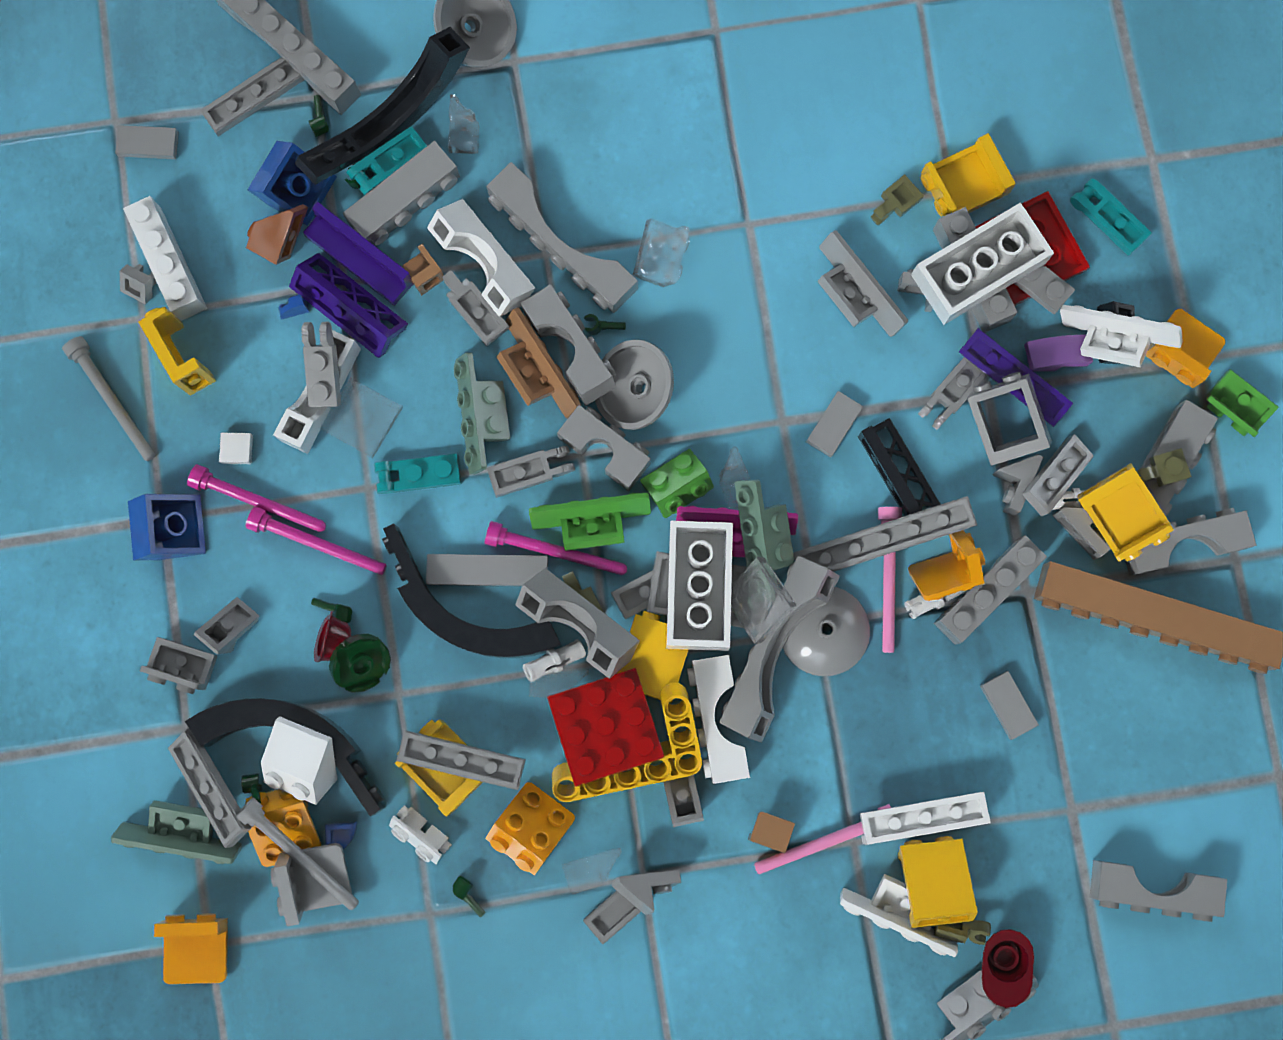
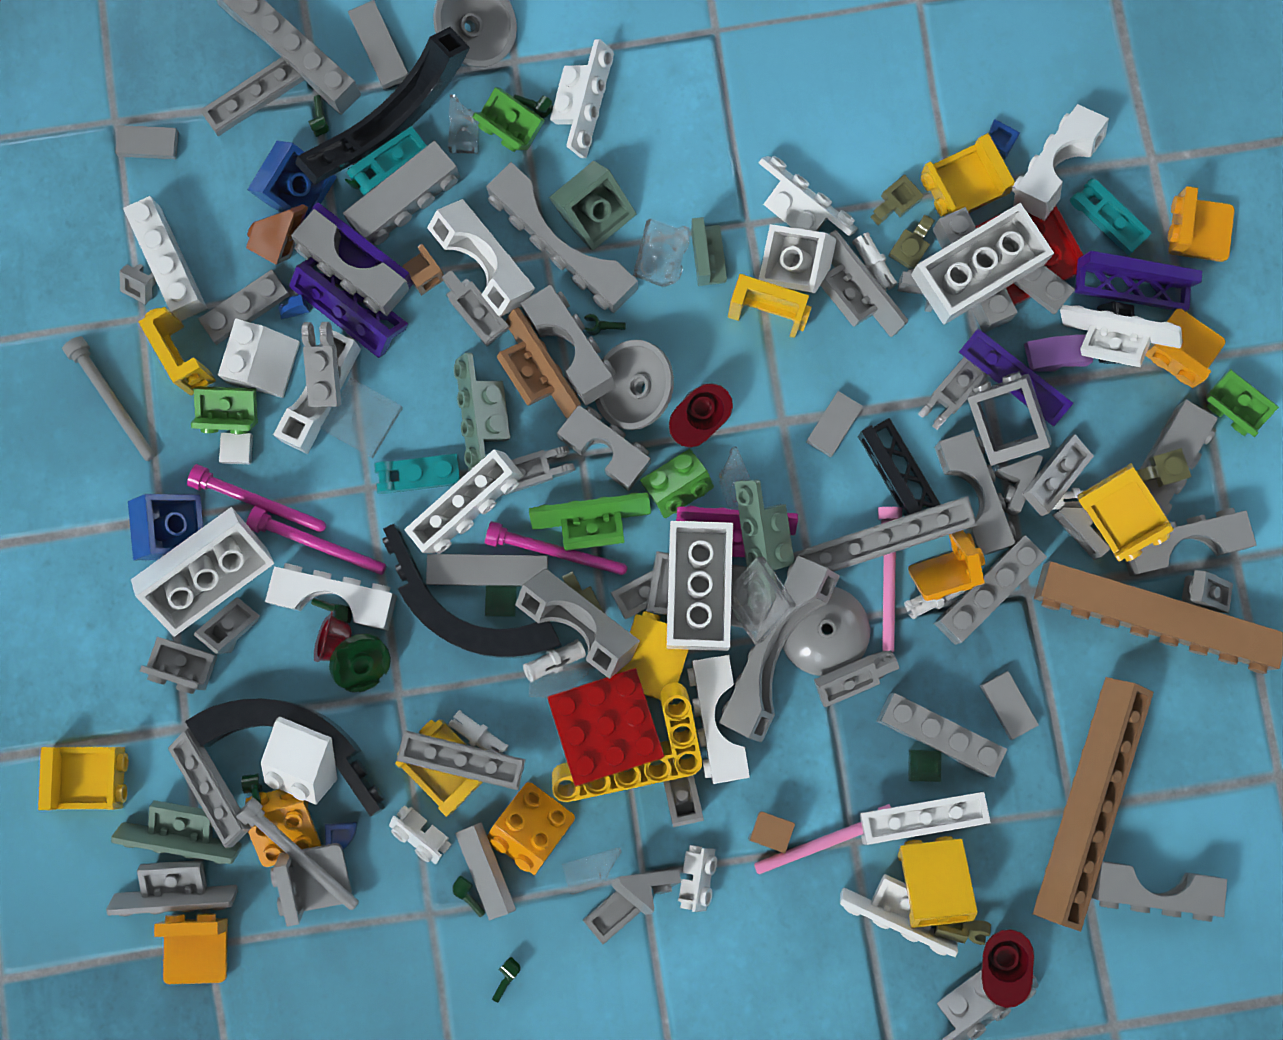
none -> yellow panel [38,747,129,810]
none -> light grey bracket [106,860,238,917]
none -> white brick [131,507,274,637]
none -> bright green bracket [191,386,258,435]
none -> light grey plate [198,269,290,345]
none -> white slope [218,319,300,398]
none -> white arch [265,563,397,631]
none -> light grey arch [291,209,409,316]
none -> light grey tile [348,0,408,89]
none -> white brick [404,449,523,554]
none -> white pin [448,710,509,754]
none -> light grey tile [455,822,516,920]
none -> bright green bracket [472,87,545,152]
none -> clear green tile [485,586,517,617]
none -> dark green hand [492,957,521,1003]
none -> dark green hand [513,94,553,118]
none -> sand green slope [549,161,637,251]
none -> white bracket [550,39,614,158]
none -> dark red piece [669,383,733,448]
none -> white hinge [678,845,717,912]
none -> sand green bracket [691,217,727,286]
none -> yellow panel [727,274,812,338]
none -> white bracket [759,156,858,236]
none -> white slope [759,224,837,293]
none -> light grey hinge [814,650,899,707]
none -> white pin [852,232,897,291]
none -> light grey arch [876,693,1007,777]
none -> olive plate [888,215,935,269]
none -> clear green tile [908,750,941,782]
none -> light grey arch [934,430,1017,556]
none -> blue tile [989,119,1020,160]
none -> white arch [1012,104,1109,221]
none -> medium nougat brick [1033,677,1154,932]
none -> dark purple fence [1075,251,1203,312]
none -> light orange bracket [1168,186,1234,262]
none -> light grey slope [1182,570,1233,613]

